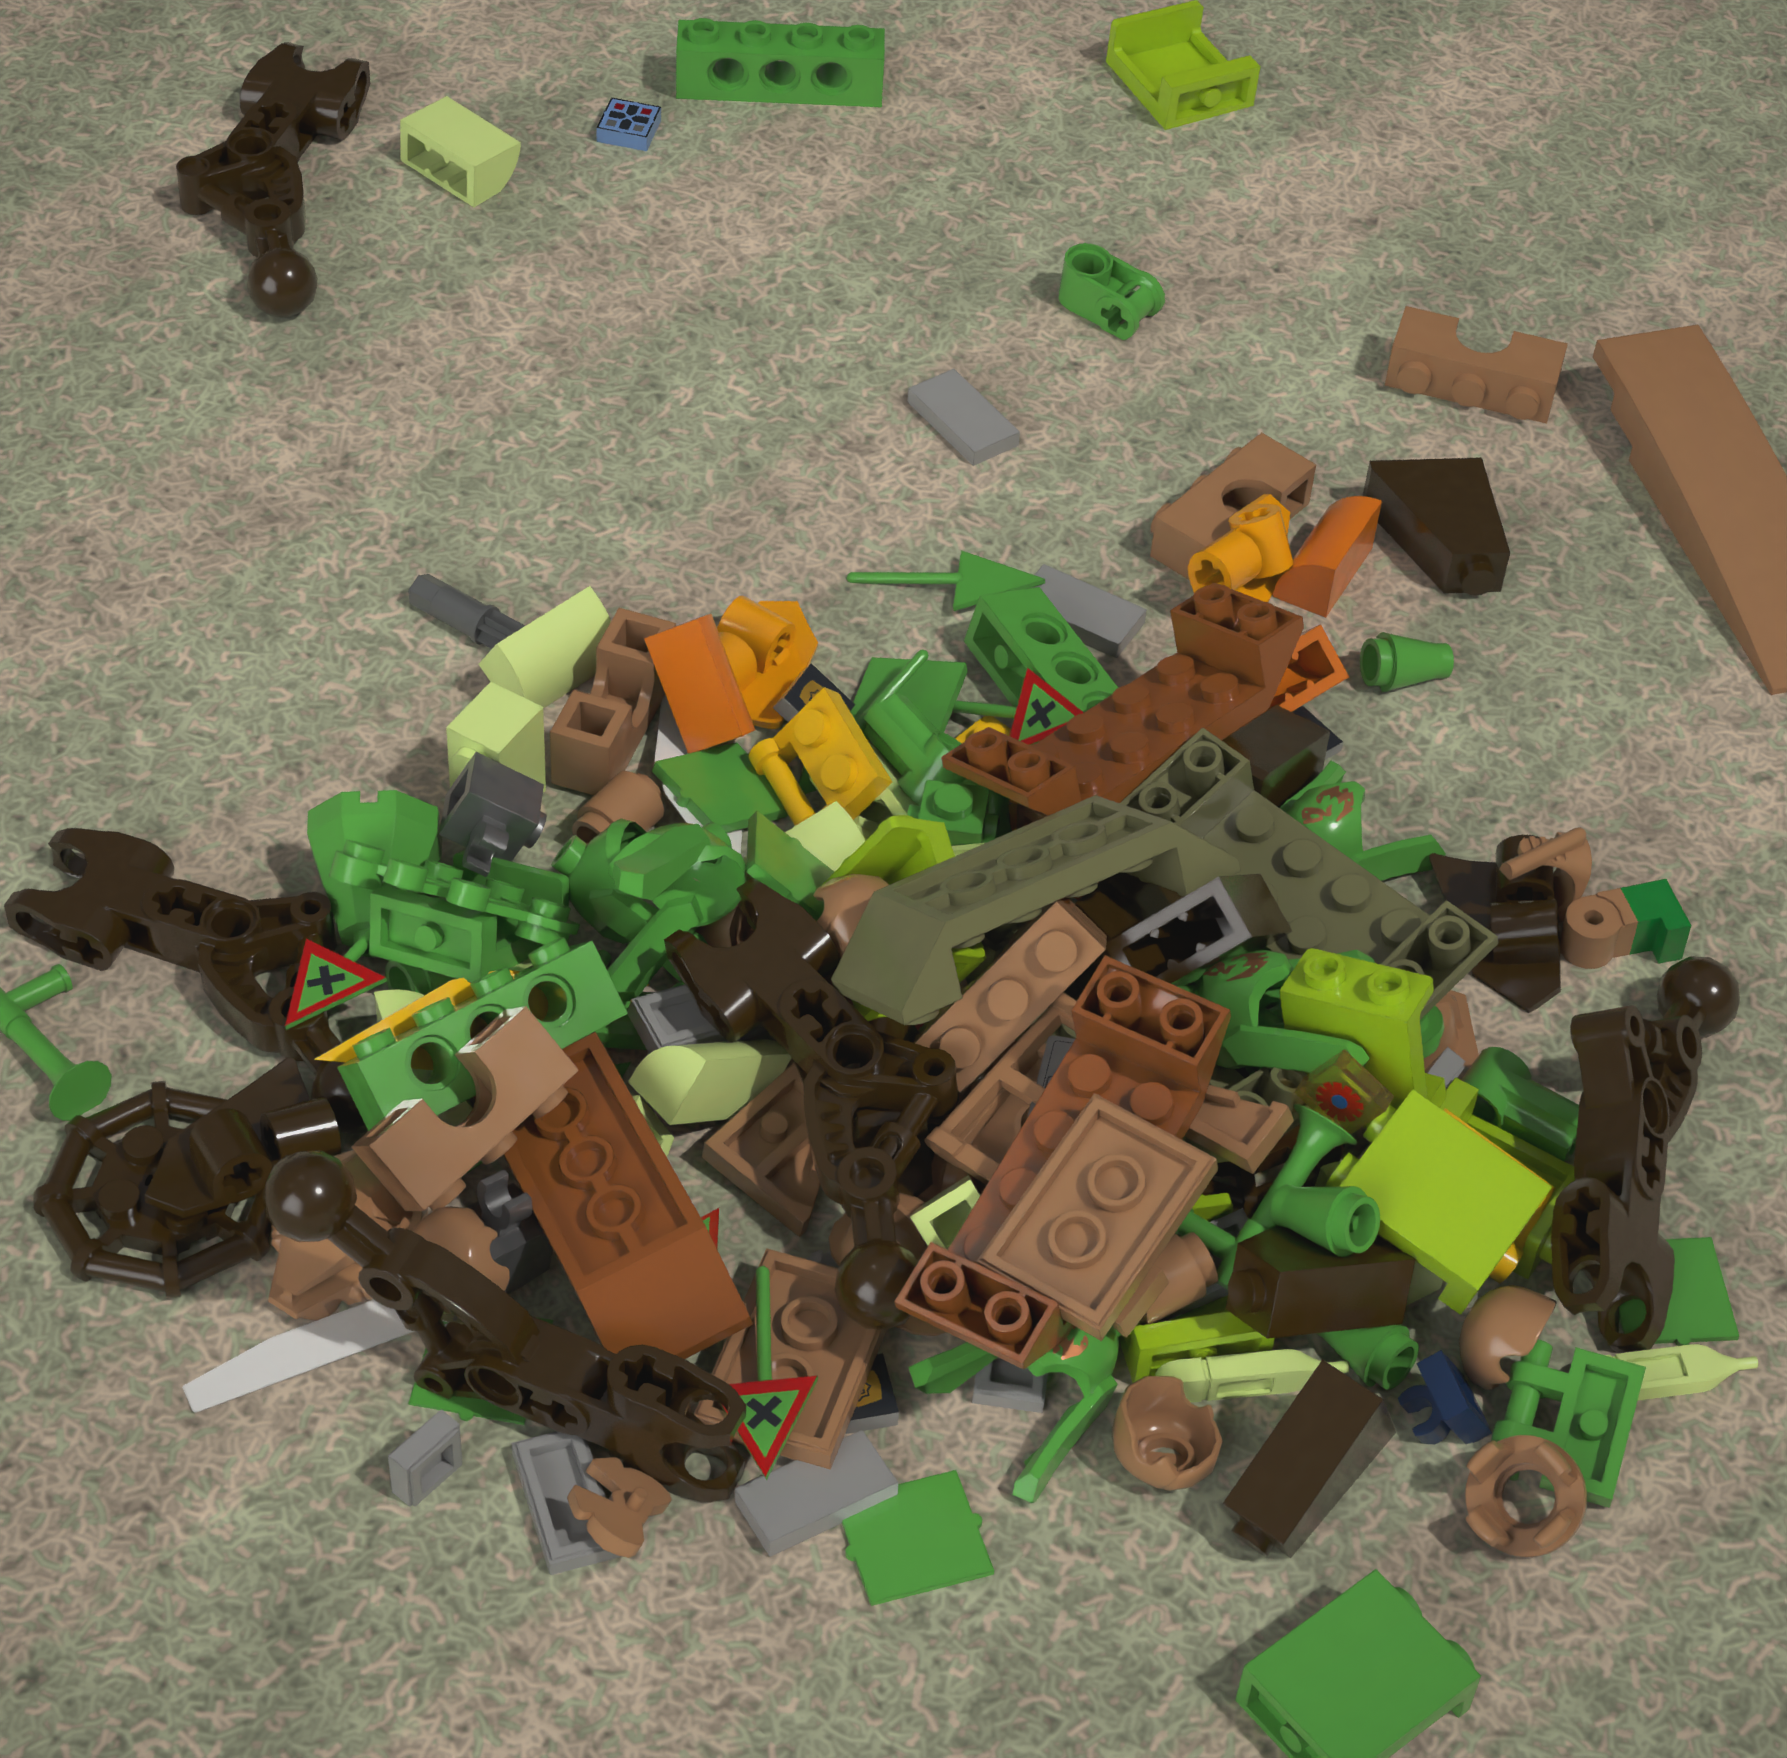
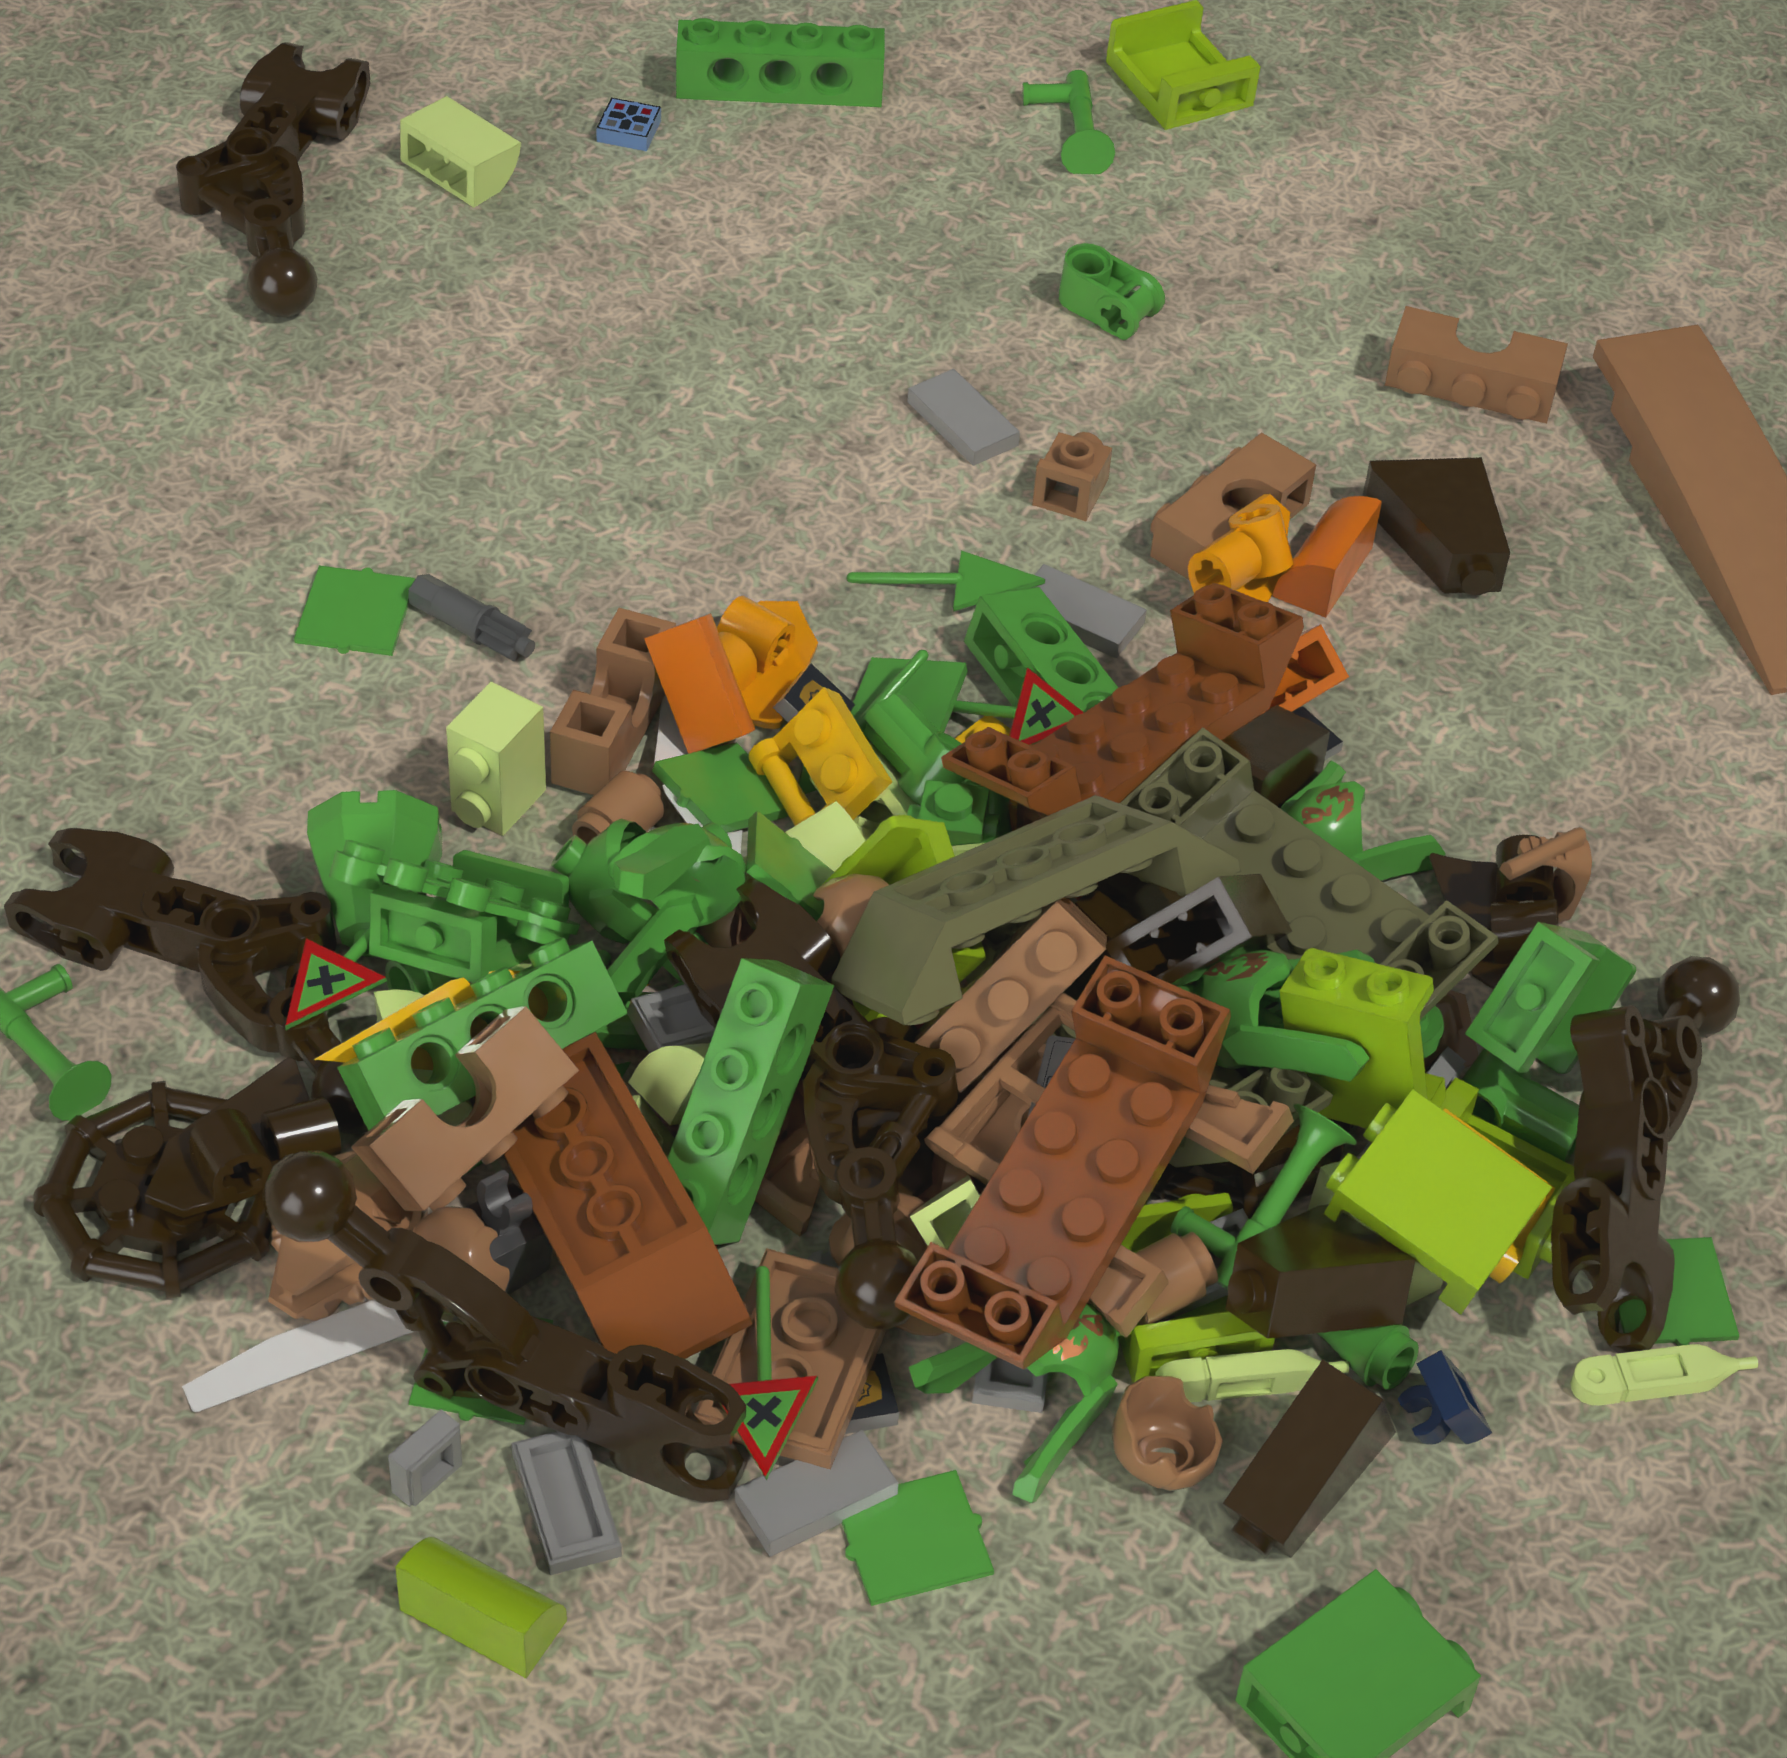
flat silver brick [439,752,547,877] -> none
yellowish green brick [478,586,611,708] -> none
medium nougat piece [567,1457,672,1558] -> none
medium nougat tile [976,1093,1218,1341] -> none
bright green cone [1270,1184,1380,1257] -> none
clear yellow tile [1294,1049,1394,1135] -> none
bright green cone [1360,632,1454,692] -> none
medium nougat hair [1459,1285,1557,1390] -> none
medium nougat piece [1465,1435,1587,1557] -> none
bright green plate [1491,1339,1646,1508] -> none
leg [1560,879,1692,969] -> none
none -> bright green piece [294,565,415,656]
none -> lime brick [395,1537,567,1678]
none -> bright green brick [668,958,835,1245]
none -> bright green piece [1022,70,1115,174]
none -> medium nougat brick [1032,432,1113,521]
none -> bright green panel [1465,922,1636,1074]

